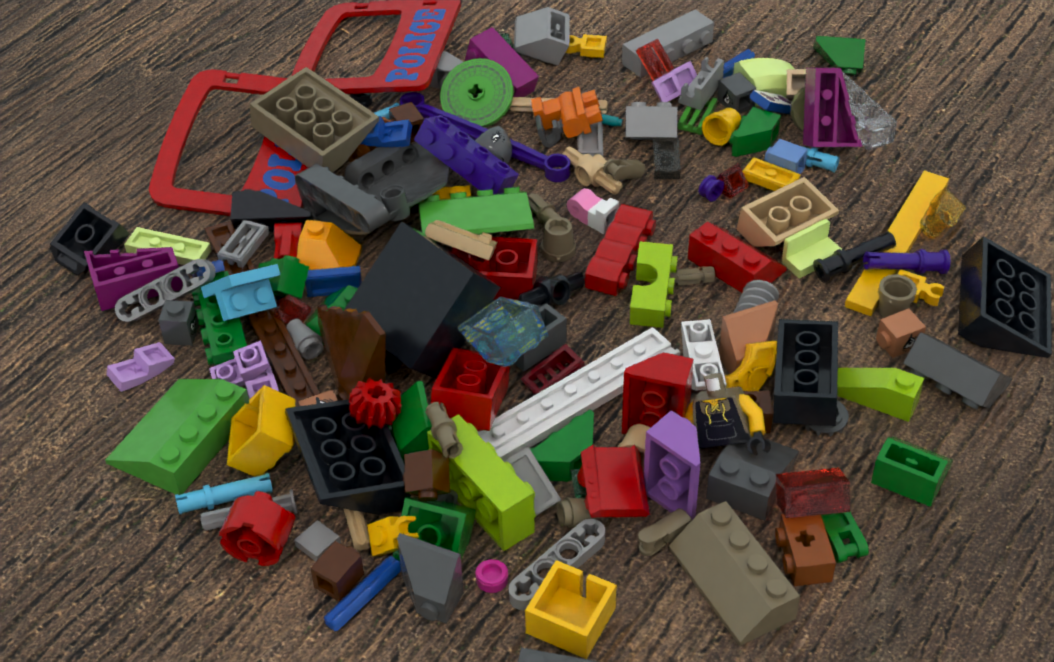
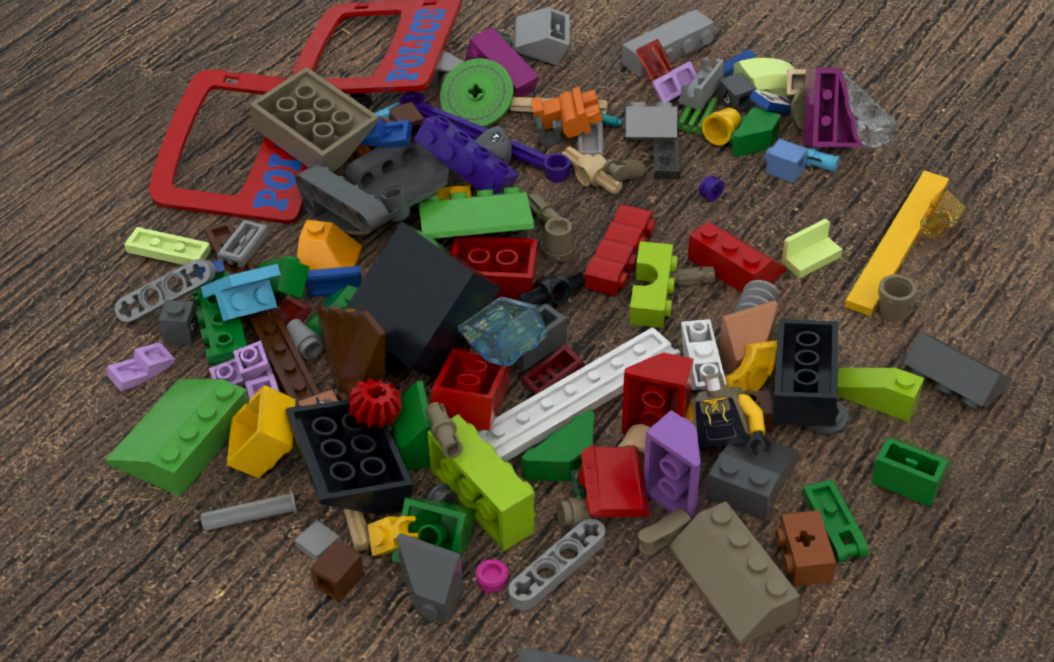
black slope [49,202,130,275] -> none
magenta wedge [84,247,183,311] -> none
medium azure pin [175,473,273,515] -> none
red brick [219,491,296,566] -> none
black slope [230,189,314,232] -> none
red piece [274,222,304,259] -> none
blue axle [324,556,401,631] -> none
reddish brown brick [403,449,450,501] -> none
tan container [425,220,498,261] -> none
light grey tile [504,446,562,516] -> none
yellow piece [525,560,617,659] -> none
yellow plate [565,34,607,58] -> none
leg [566,188,619,234] -> none
clear red slope [717,163,749,198] -> none
tan slope [737,177,839,247] -> none
yellow plate [741,157,801,191] -> none
clear red piece [776,467,850,518] -> none
green slope [813,36,866,75] -> none
black pin [813,231,896,283] -> none
dark purple pin [863,249,951,274] -> none
nougat brick [876,308,926,358] -> none
yellow plate [898,269,945,306] -> none
black slope [958,236,1052,358] -> none

